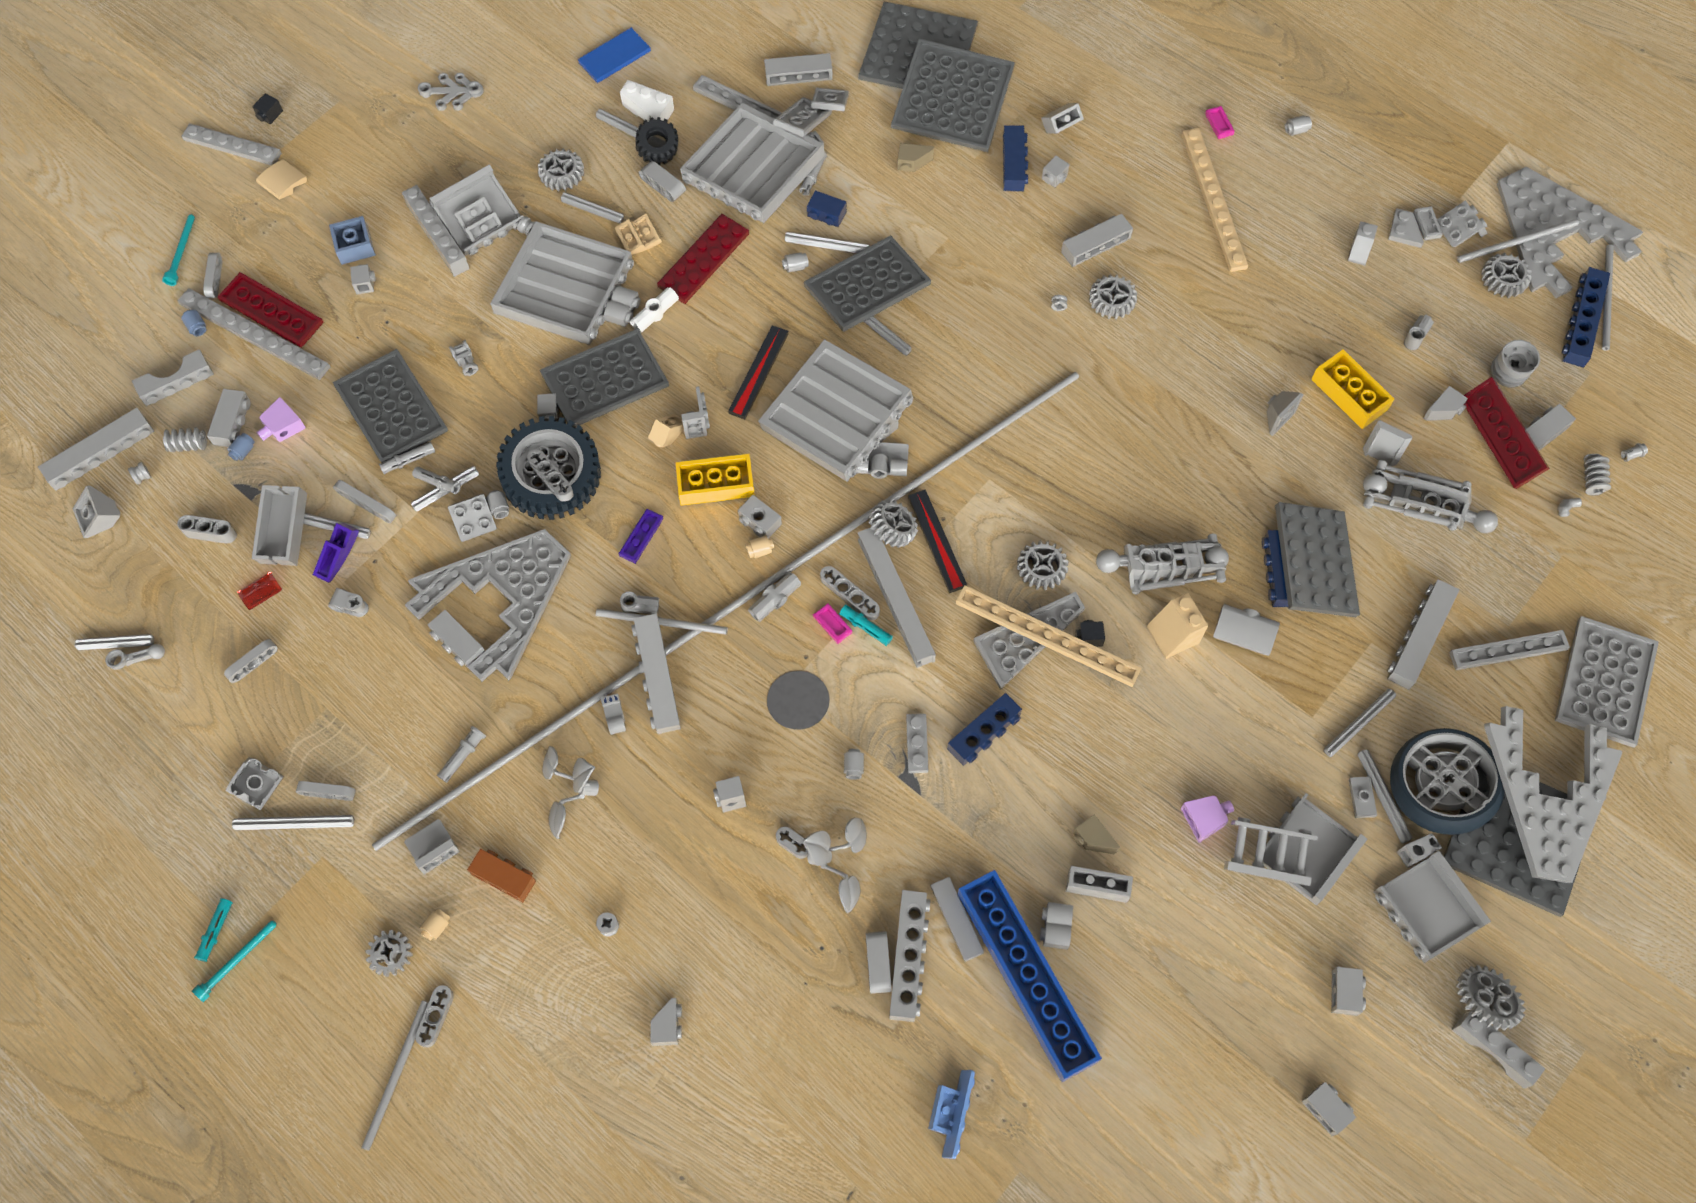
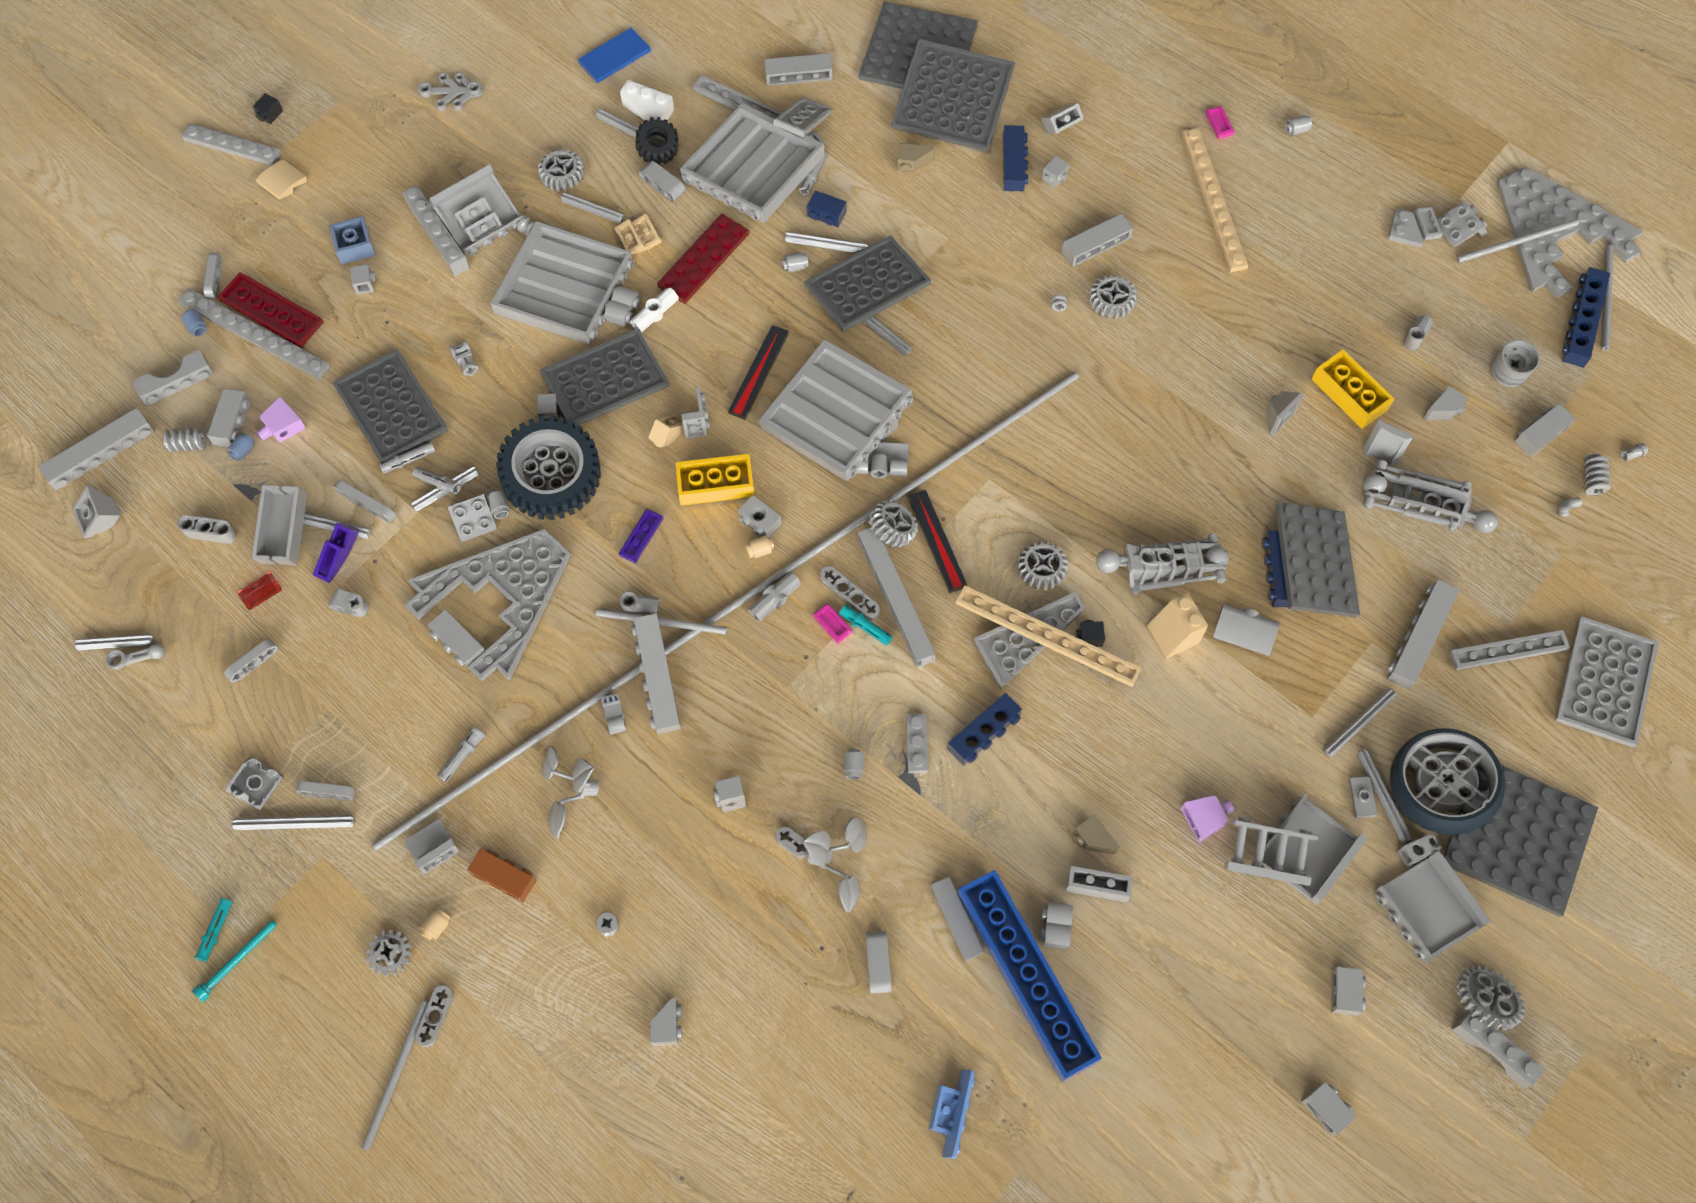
light grey wheel [128,462,152,485] -> none
teal piece [162,214,195,286] -> none
light grey beam [527,449,574,501] -> none
flat silver sticker [767,671,829,730] -> none
light grey tile [811,88,849,111] -> none
light grey brick [889,890,930,1022] -> none
slope [1348,221,1378,266] -> none
dark red plate [1464,377,1550,489] -> none
light grey gear [1481,252,1532,298] -> none
light grey wing [1484,706,1622,883] -> none

